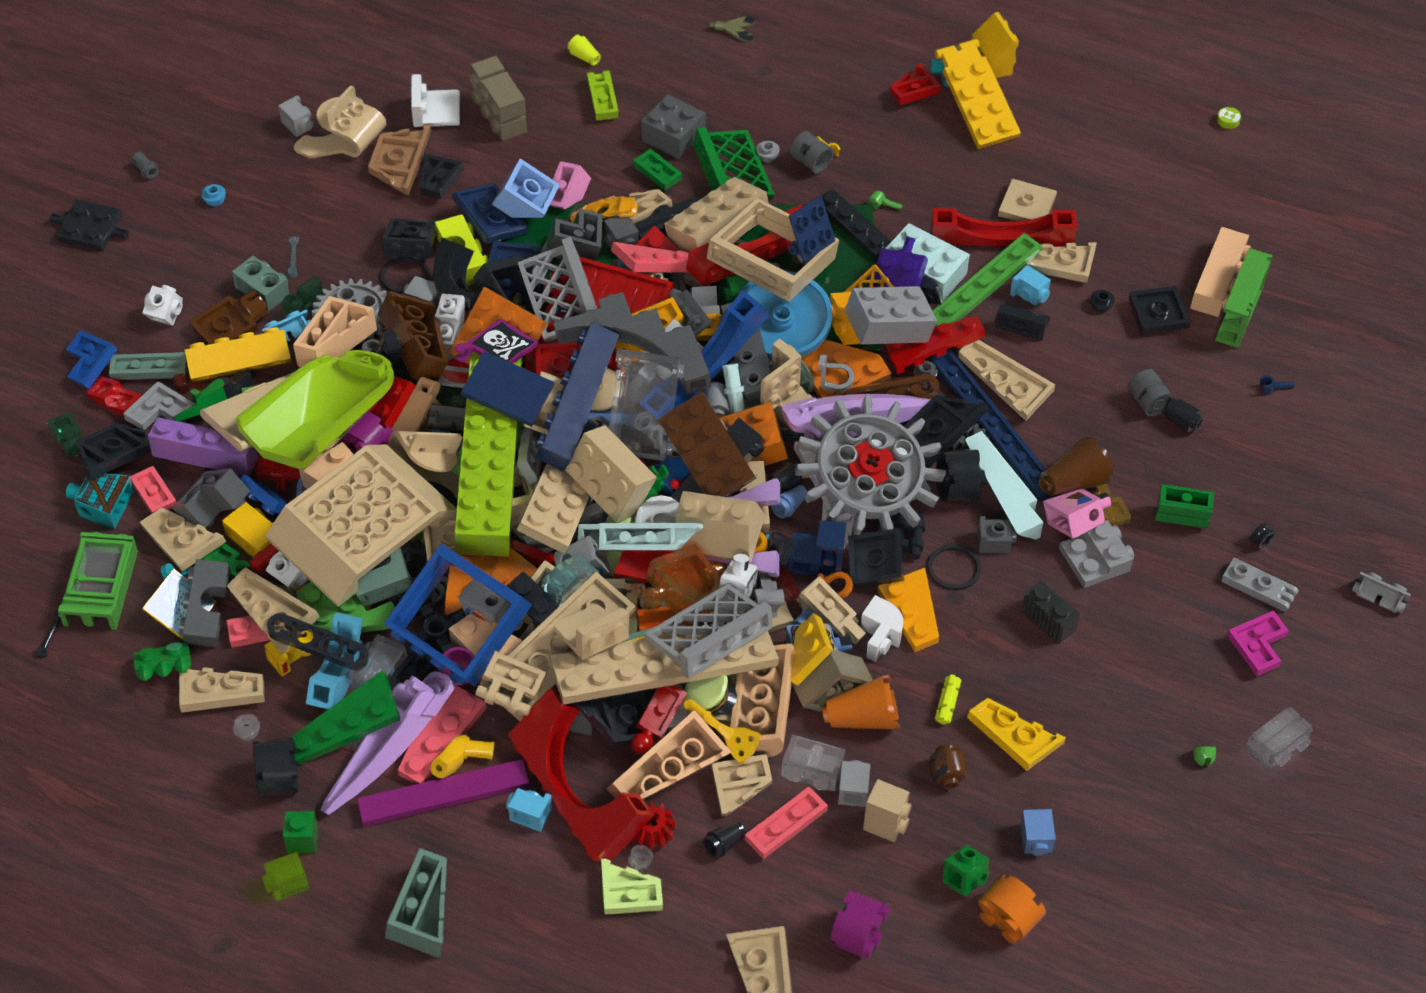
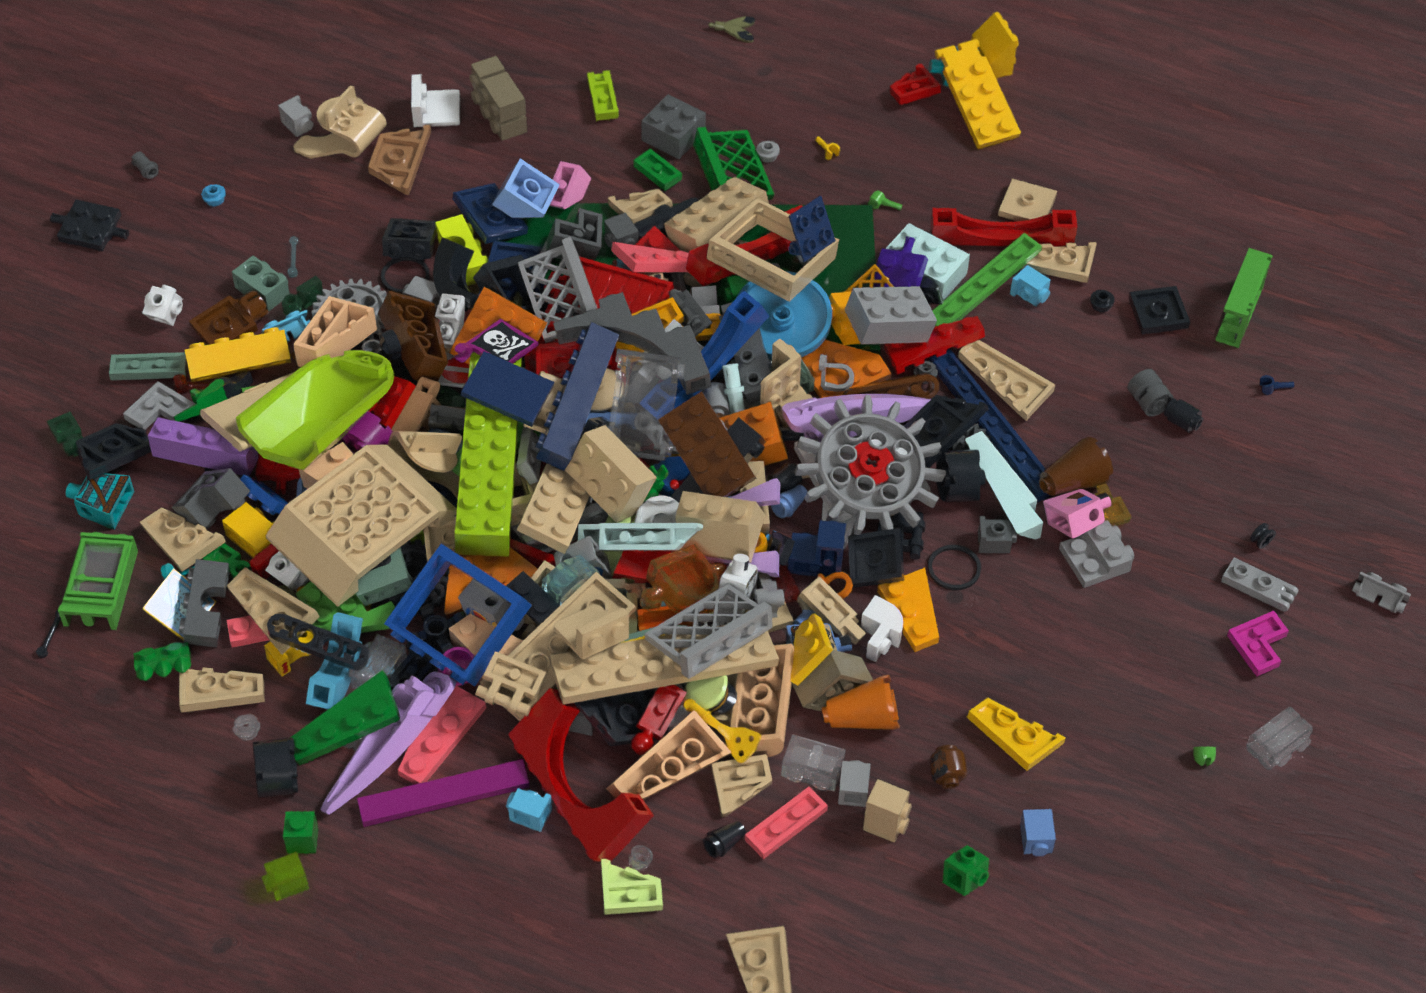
blue plate [66,330,118,389] -> none
red slope [86,376,142,416] -> none
coral plate [130,466,176,514] -> none
sand green wedge [385,848,447,958] -> none
black wing [419,153,464,199] -> none
yellow arm [431,735,494,779] -> none
neon yellow cone [567,35,601,66] -> none
light orange piece [571,196,638,223] -> none
red gear [632,801,676,851] -> none
dark grey wheel [790,131,834,174] -> none
black plate [820,189,892,261] -> none
magenta brick [830,890,891,959] -> none
neon yellow axle [935,675,961,725] -> none
orange brick [978,874,1046,944] -> none
black panel [995,304,1050,341] -> none
pearl dark grey brick [1021,581,1080,644] -> none
green brick [1155,484,1214,528] -> none
light nougat brick [1190,227,1251,317] -> none
lime tile [1217,107,1241,129] -> none

